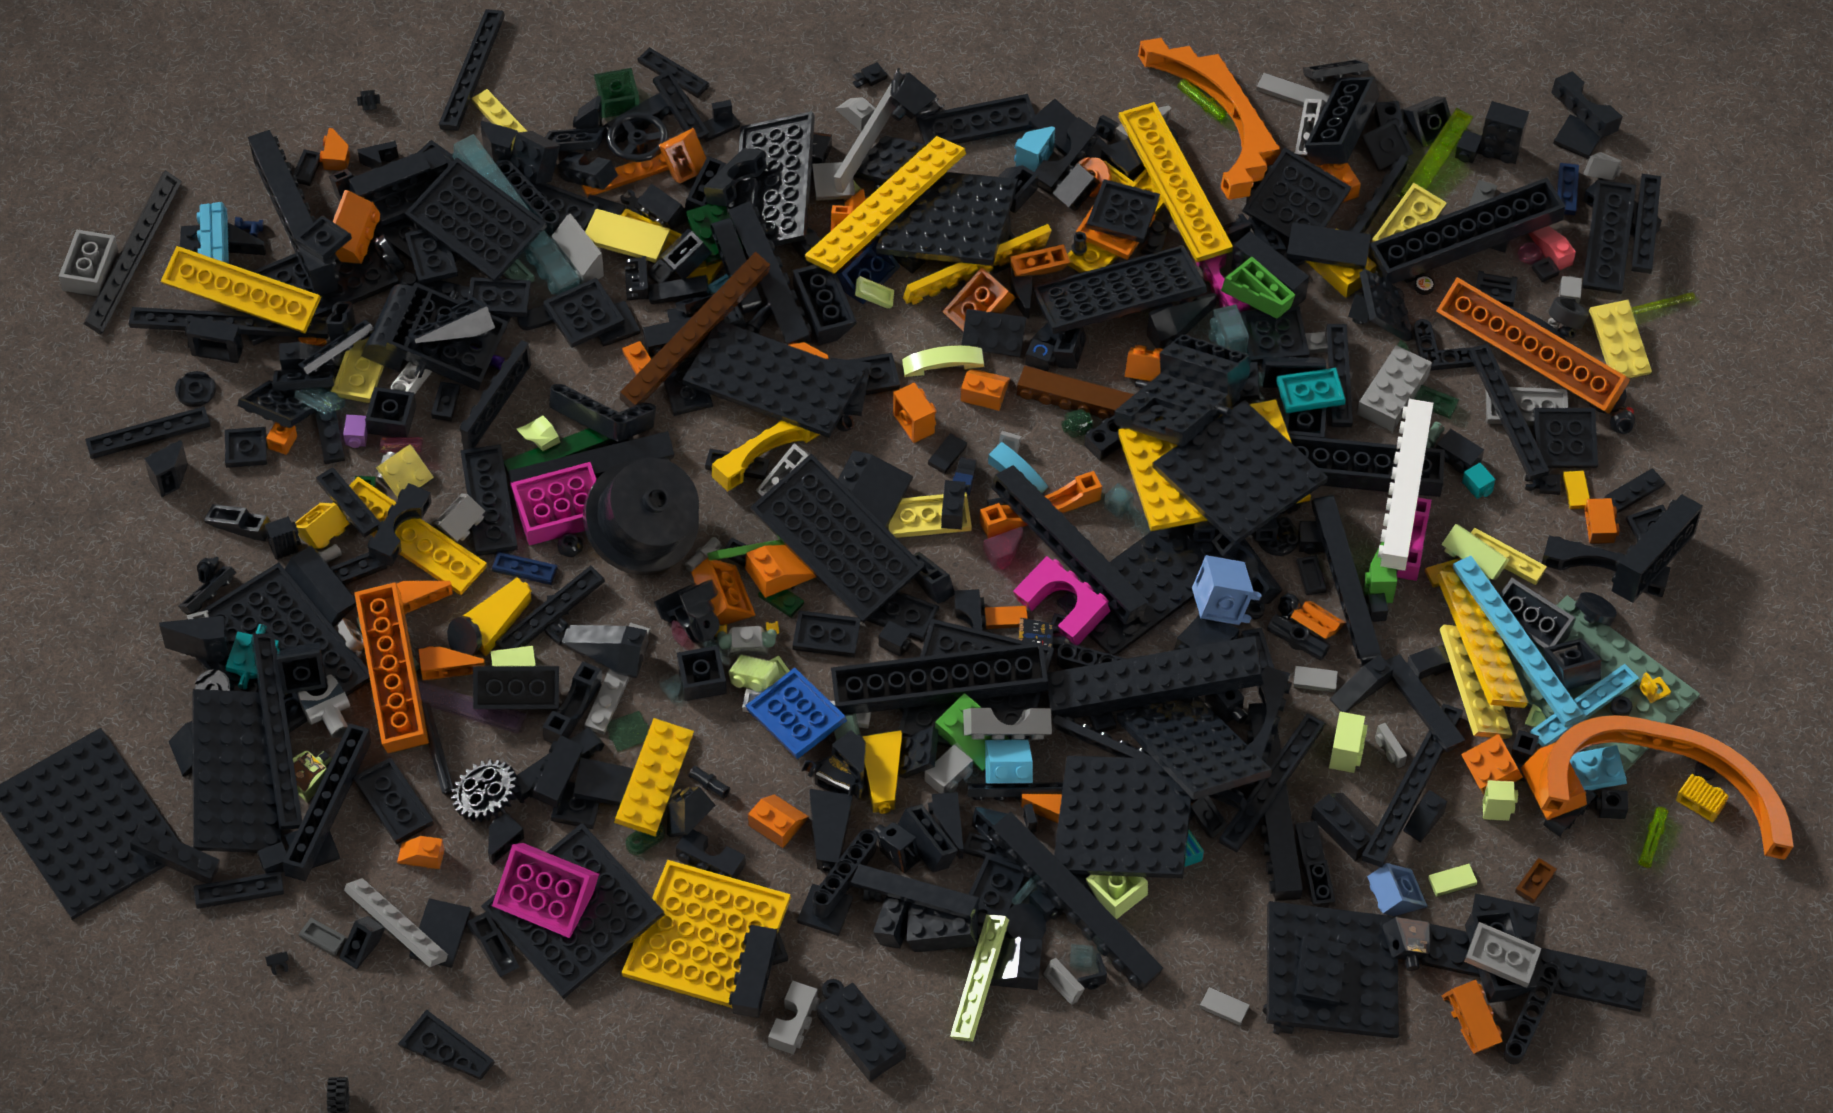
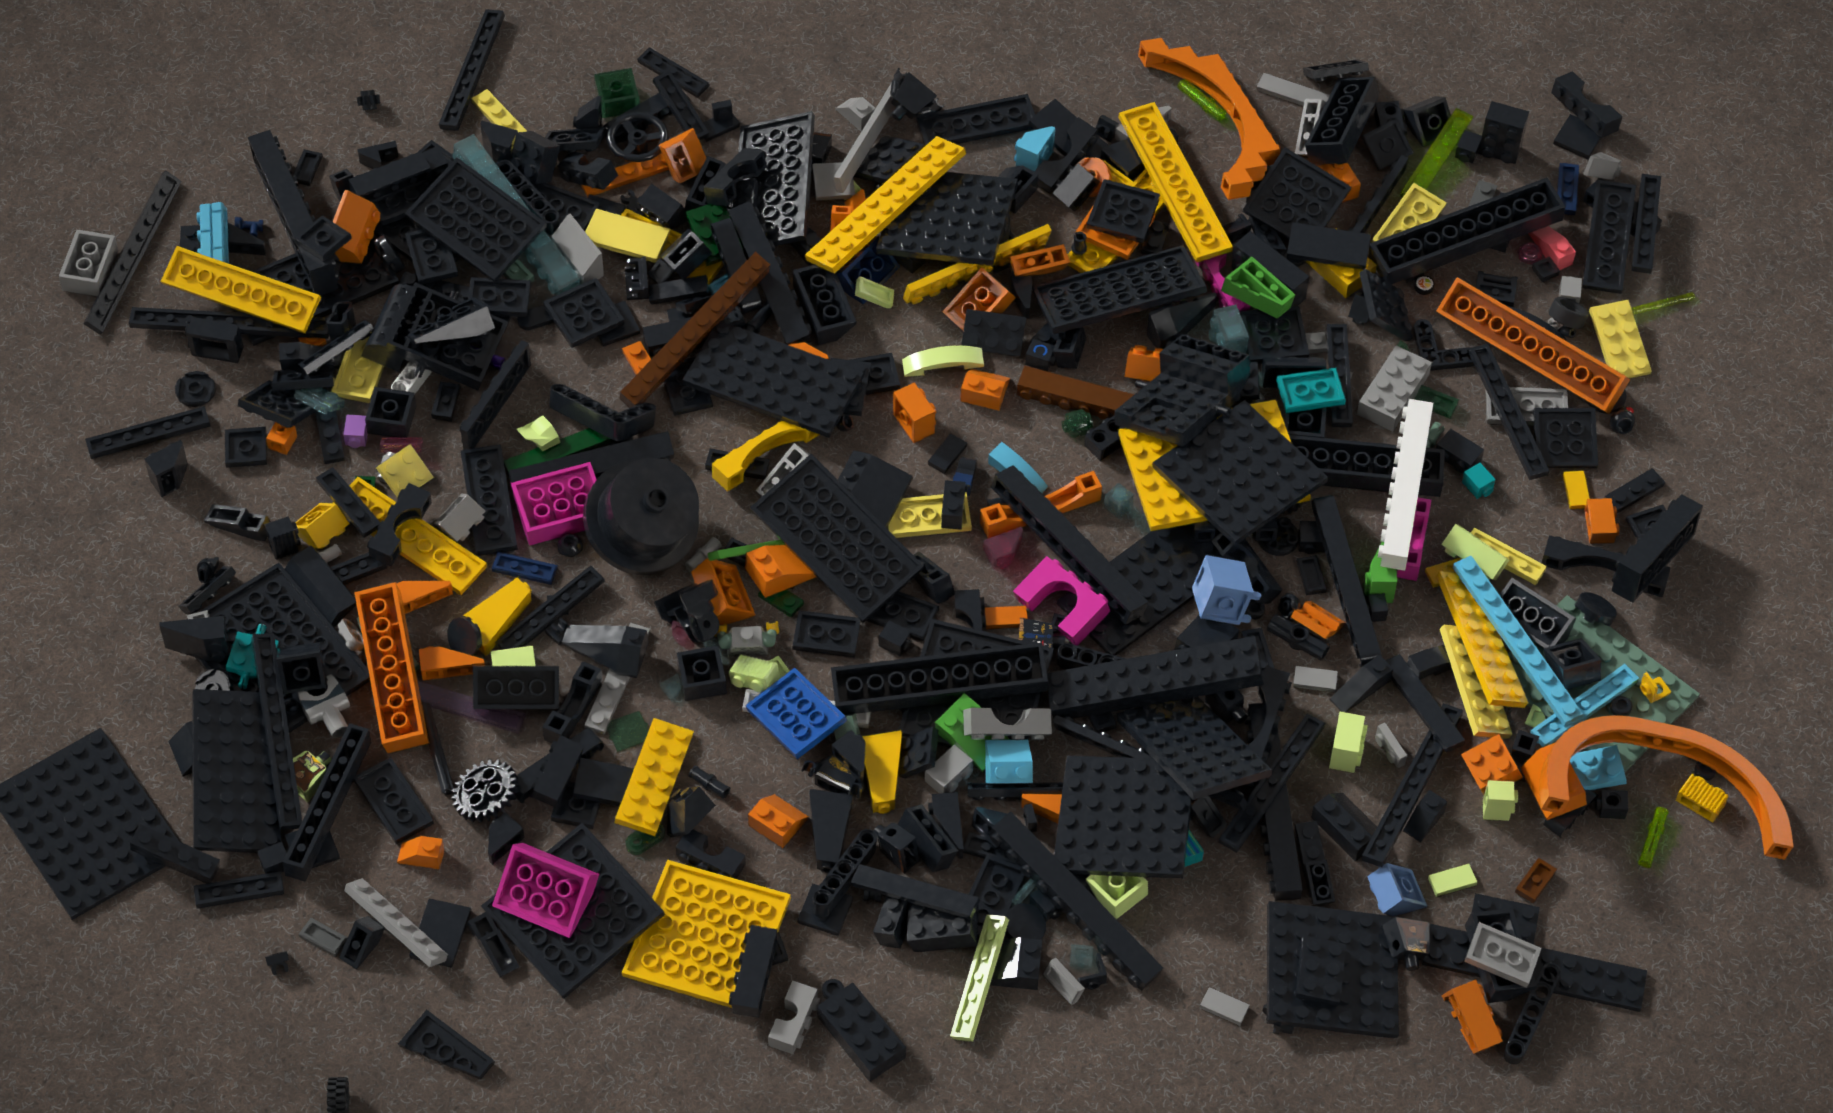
orange slope [320,128,350,171] -> none
black plate [853,62,888,88] -> none
light grey tile [998,431,1022,454] -> none
black plate [1525,474,1561,495] -> none

